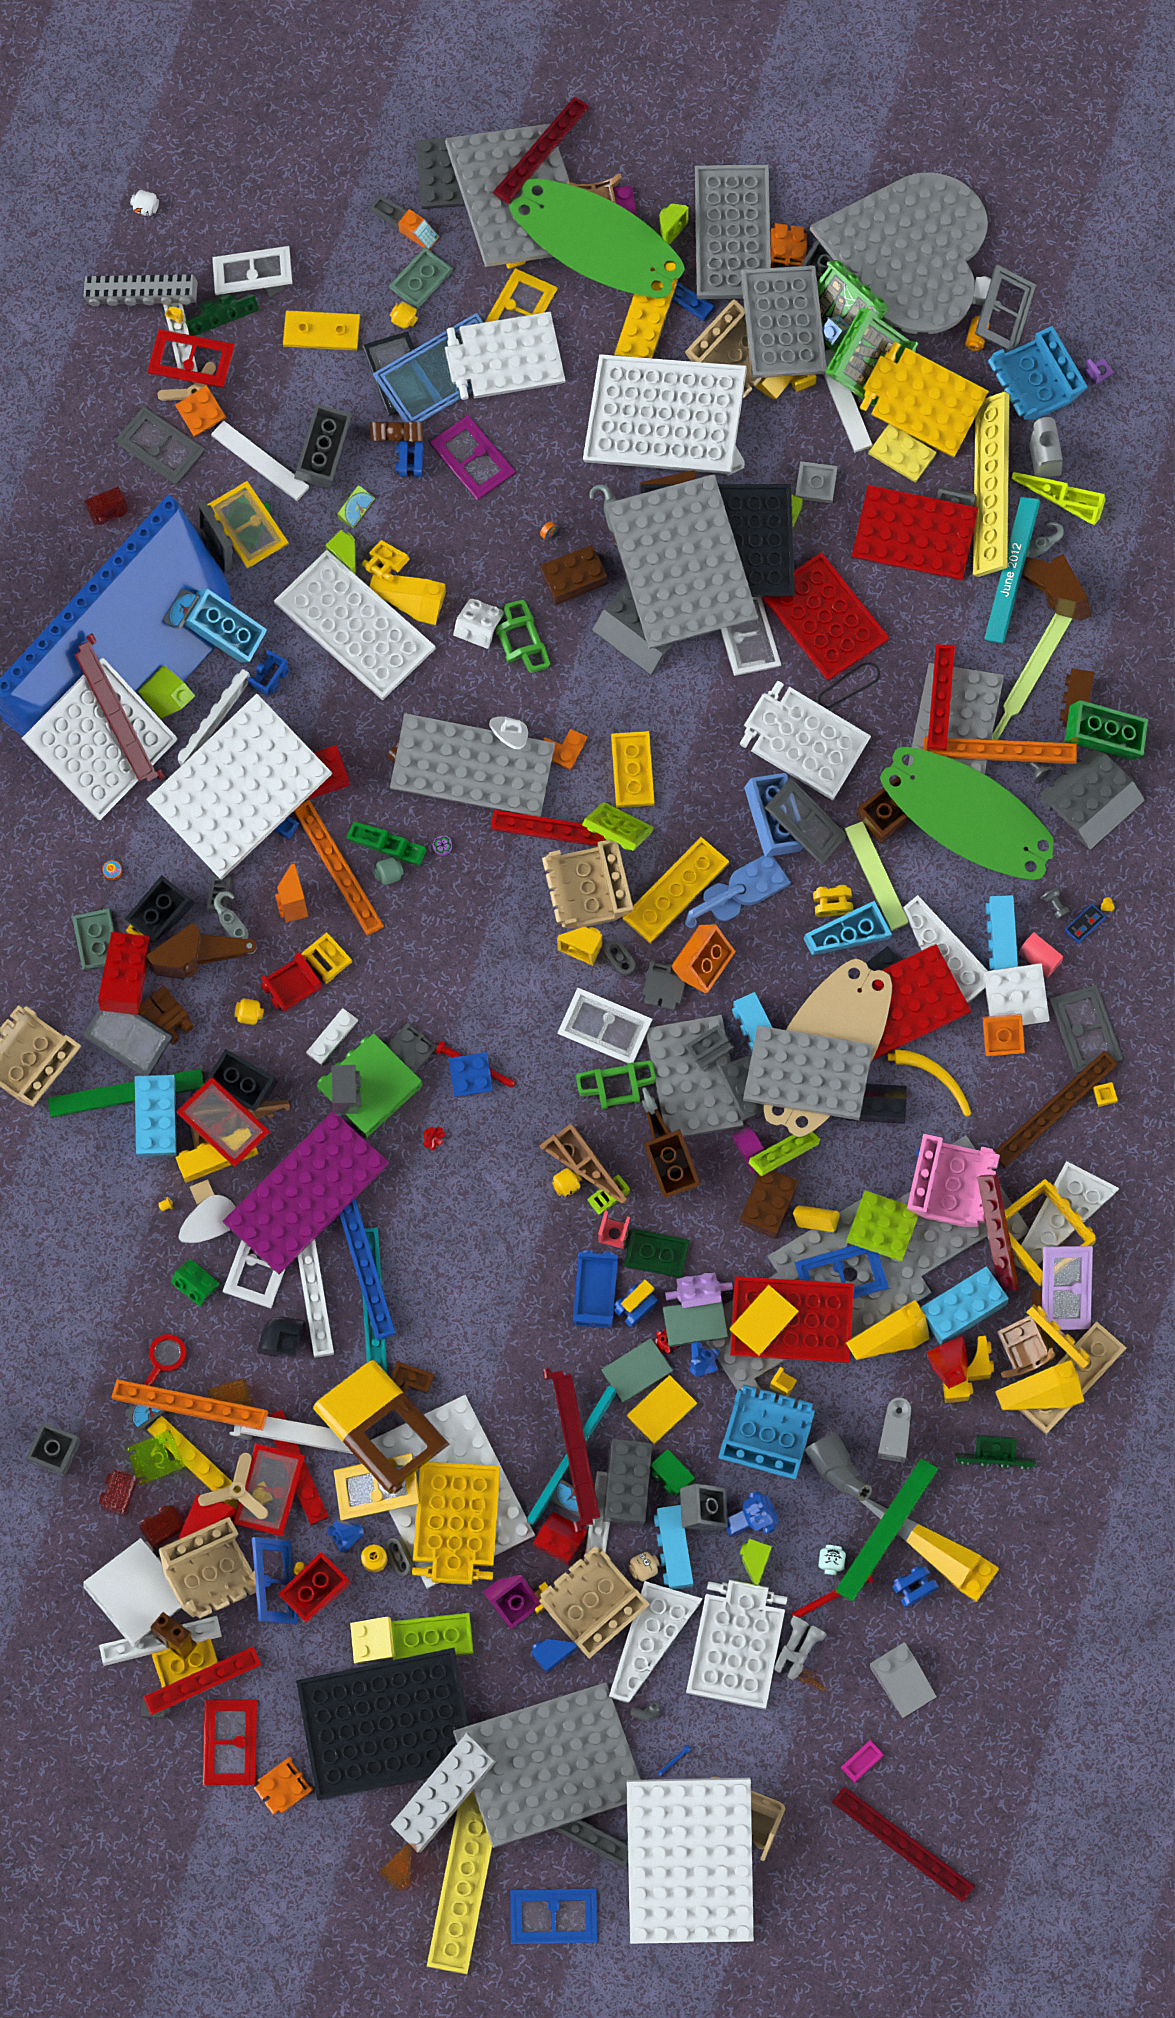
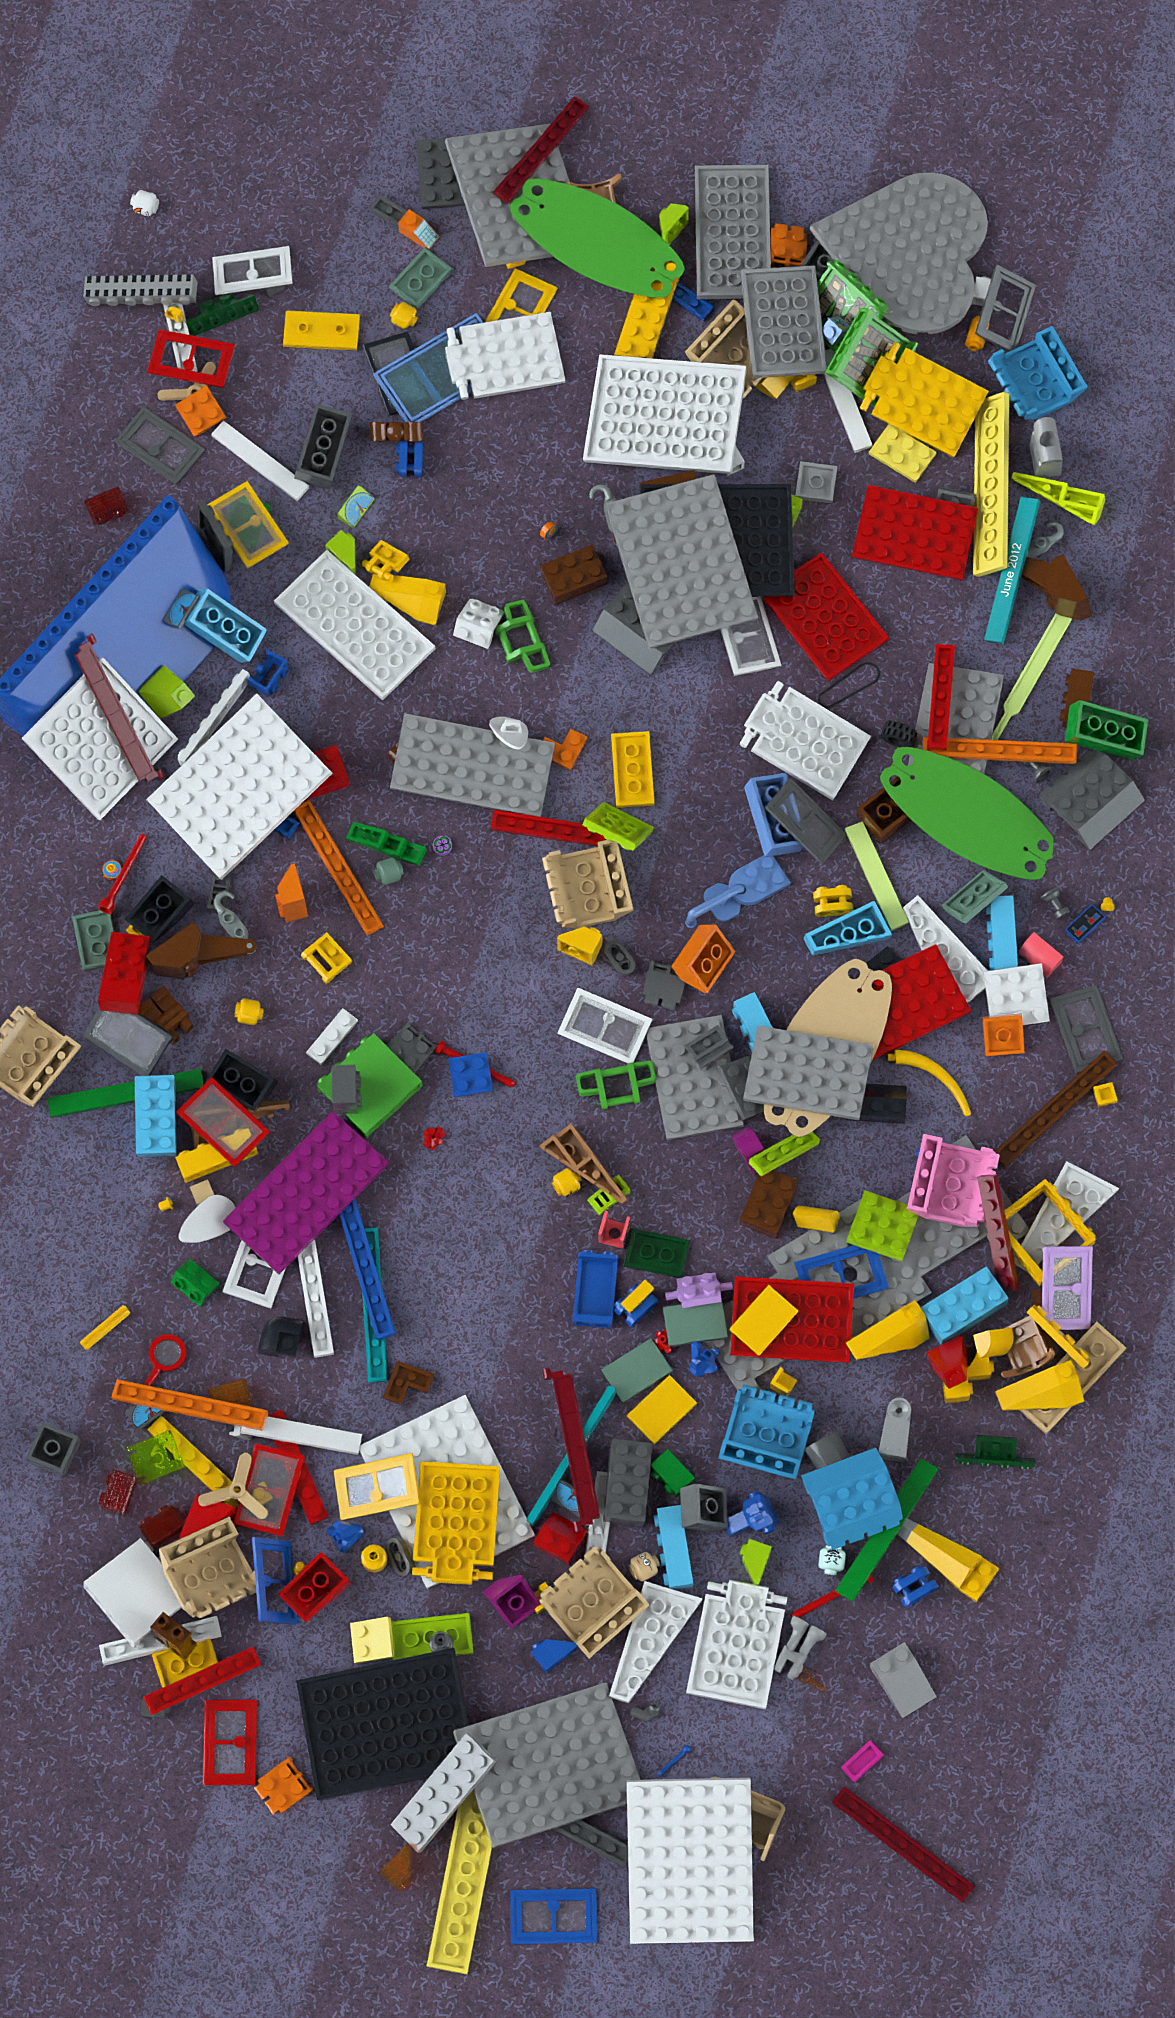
red panel [260,952,322,1012] -> none
piece [313,1360,450,1494] -> none
magenta door [429,415,516,500] -> none
magenta plate [614,185,637,217] -> none
yellow plate [622,837,729,944] -> none
reddish brown slope [641,1088,701,1198] -> none
medium lavender bracket [1085,359,1114,384] -> none
none -> yellow axle [80,1305,130,1350]
none -> red piece [98,834,147,914]
none -> dark grey piece [430,1631,453,1652]
none -> dark azure slope [801,1448,903,1550]
none -> black tyre [880,720,918,748]
none -> sand green tile [941,870,1008,924]
none -> yellow brick [973,1328,1014,1358]

